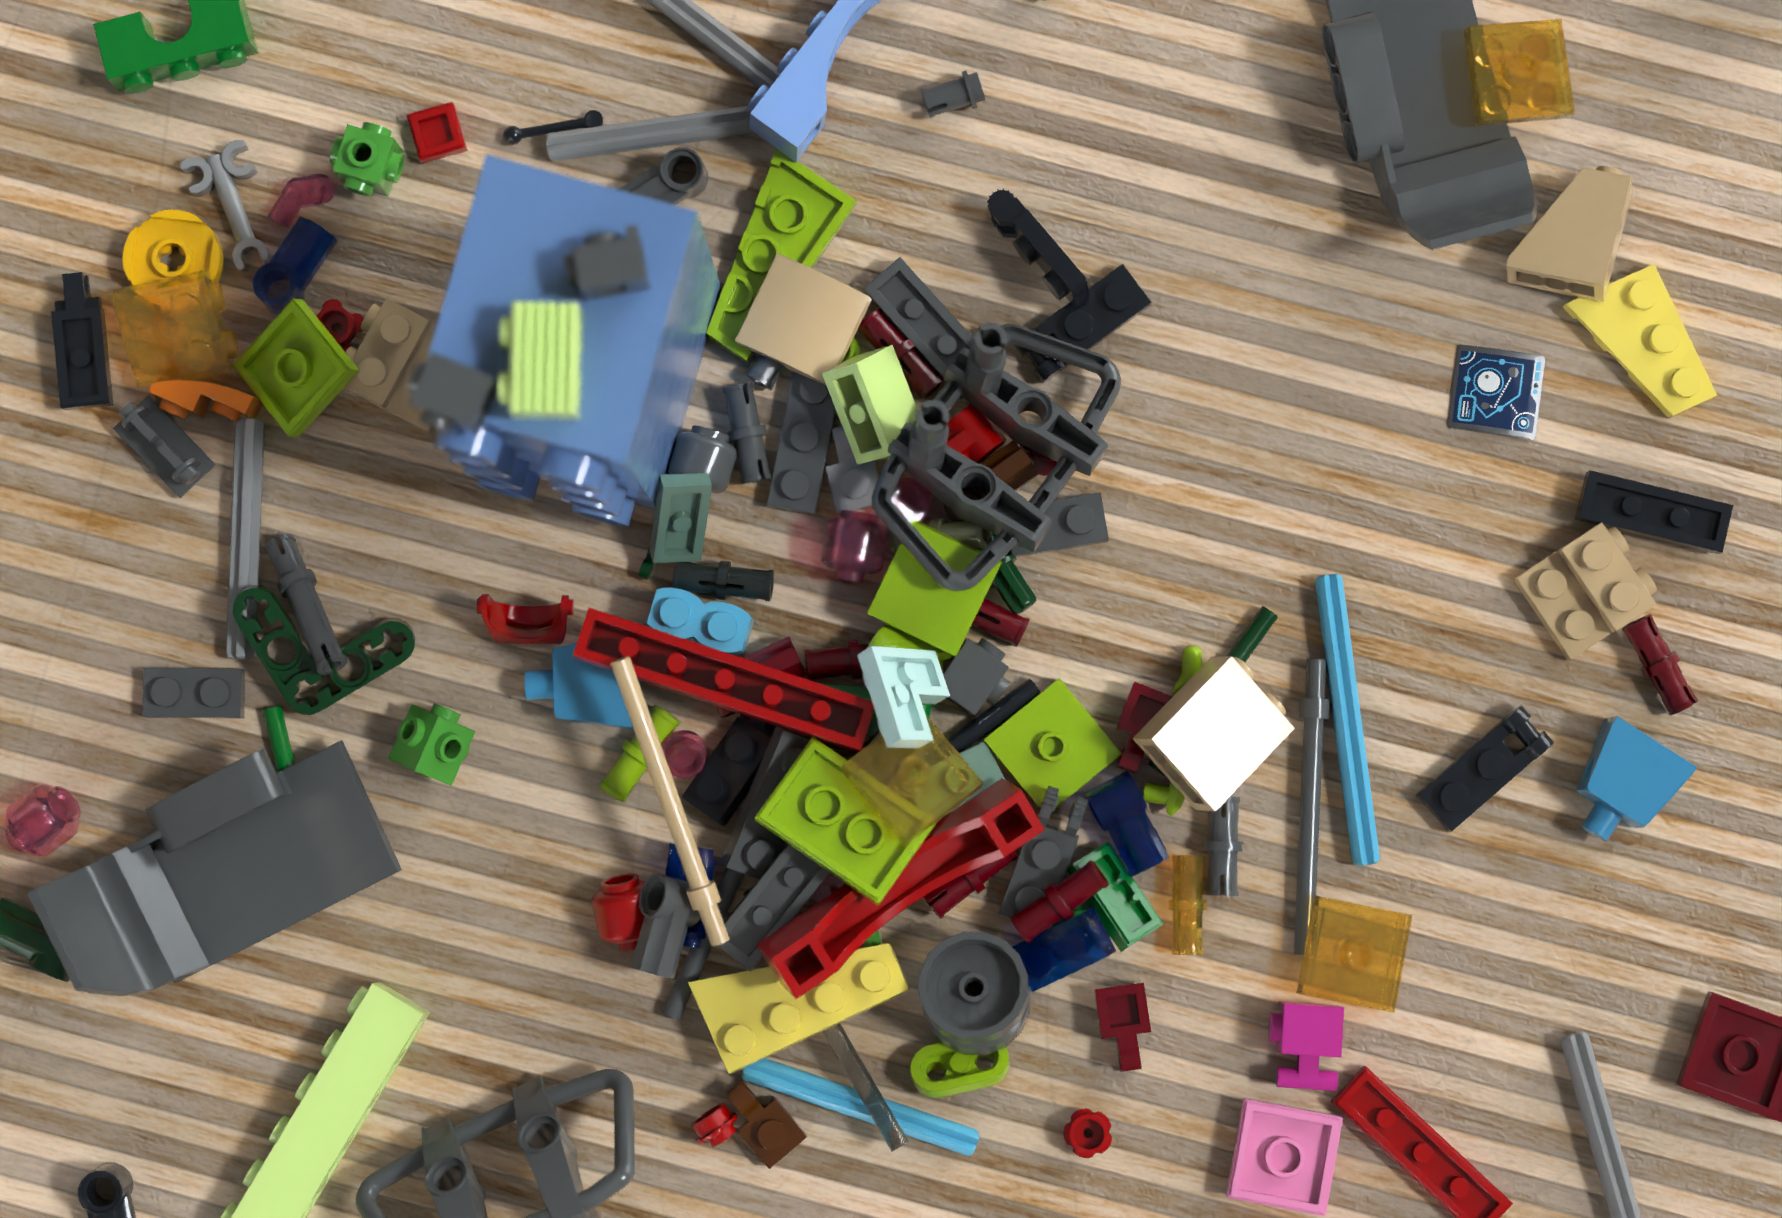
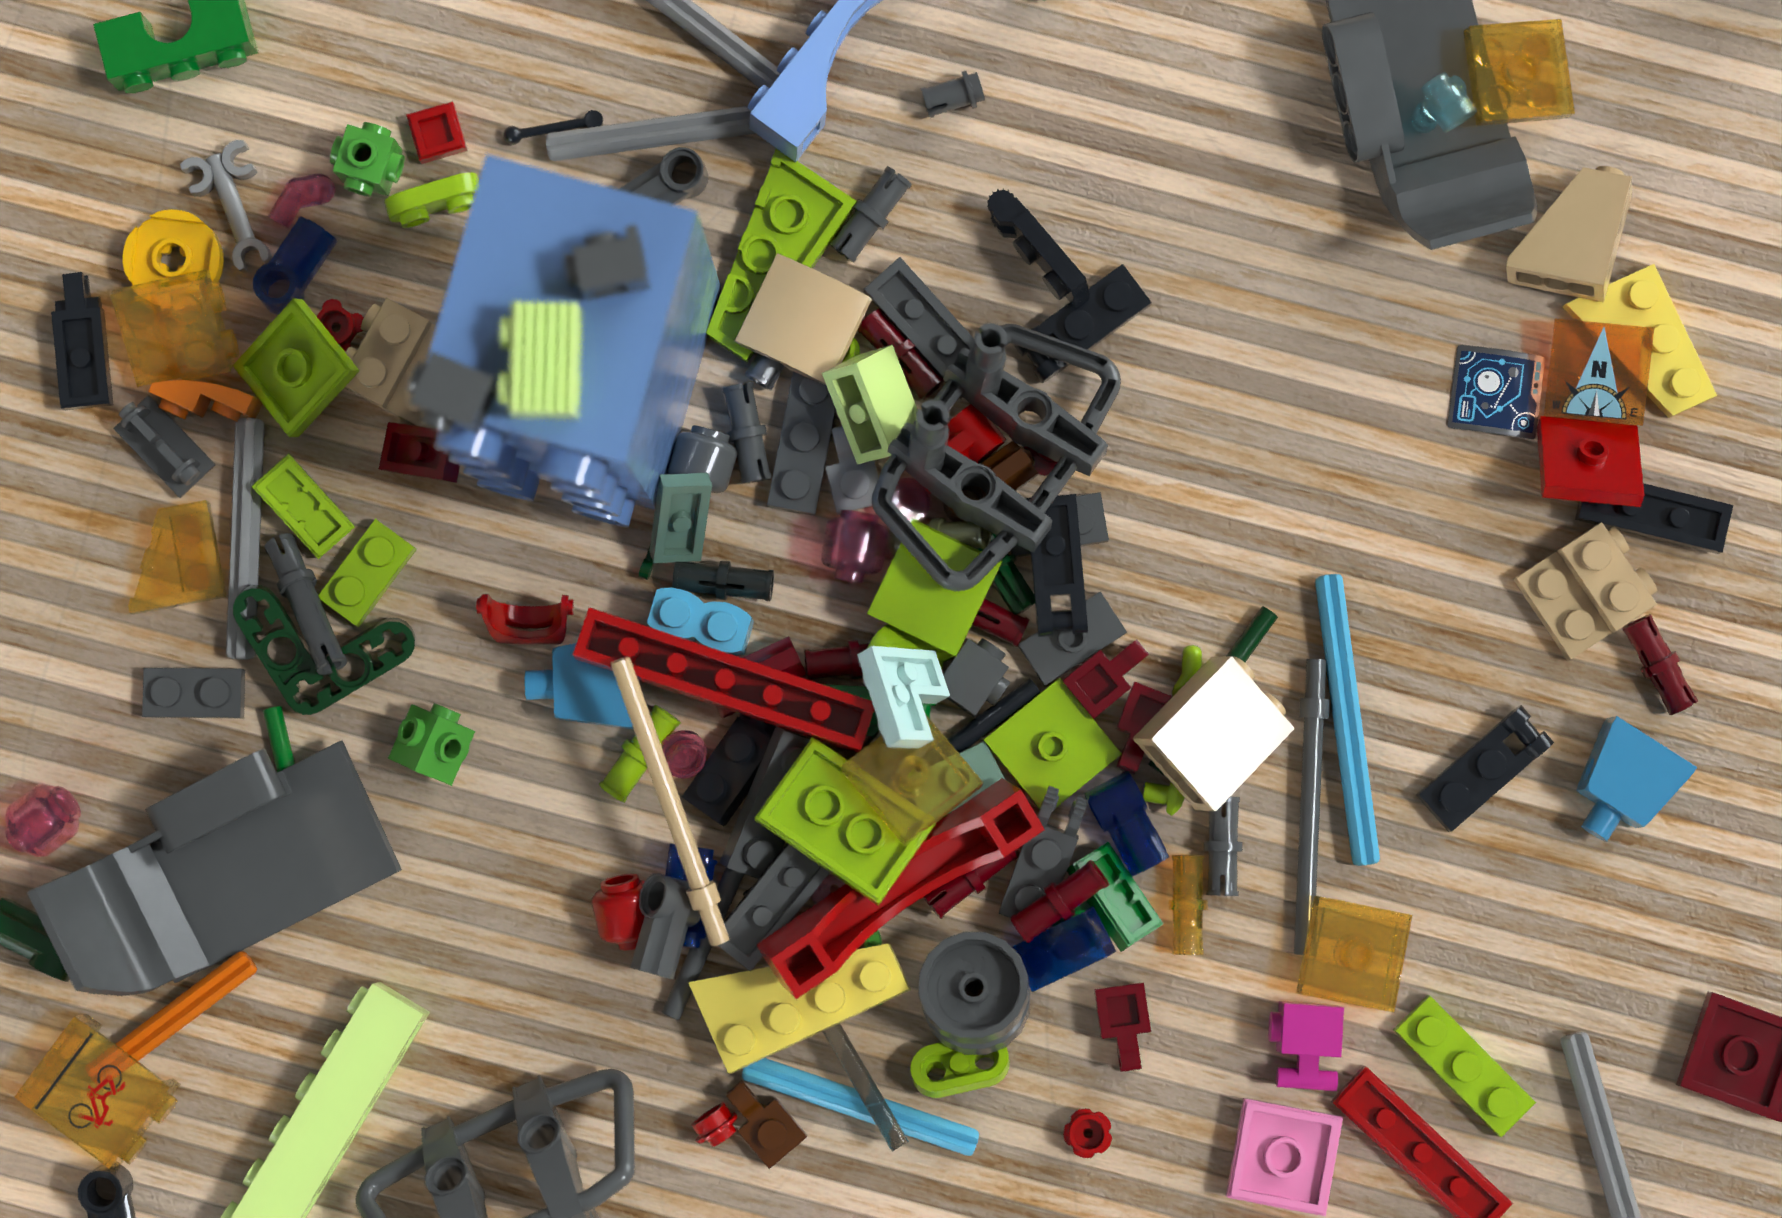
none -> clear yellow panel [14,1014,181,1169]
none -> orange axle [86,951,257,1086]
none -> clear yellow wing [128,500,227,615]
none -> lime plate [252,453,355,559]
none -> lime plate [318,519,417,627]
none -> dark red plate [378,422,460,483]
none -> lime plate [384,172,479,228]
none -> dark grey pin [829,166,912,263]
none -> dark grey plate [1018,591,1127,686]
none -> black plate [1027,494,1088,637]
none -> dark red plate [1063,639,1149,719]
none -> lime plate [1393,995,1536,1138]
none -> clear light blue plate [1411,72,1477,133]
none -> red plate [1537,416,1644,507]
none -> clear orange tile [1544,318,1654,426]

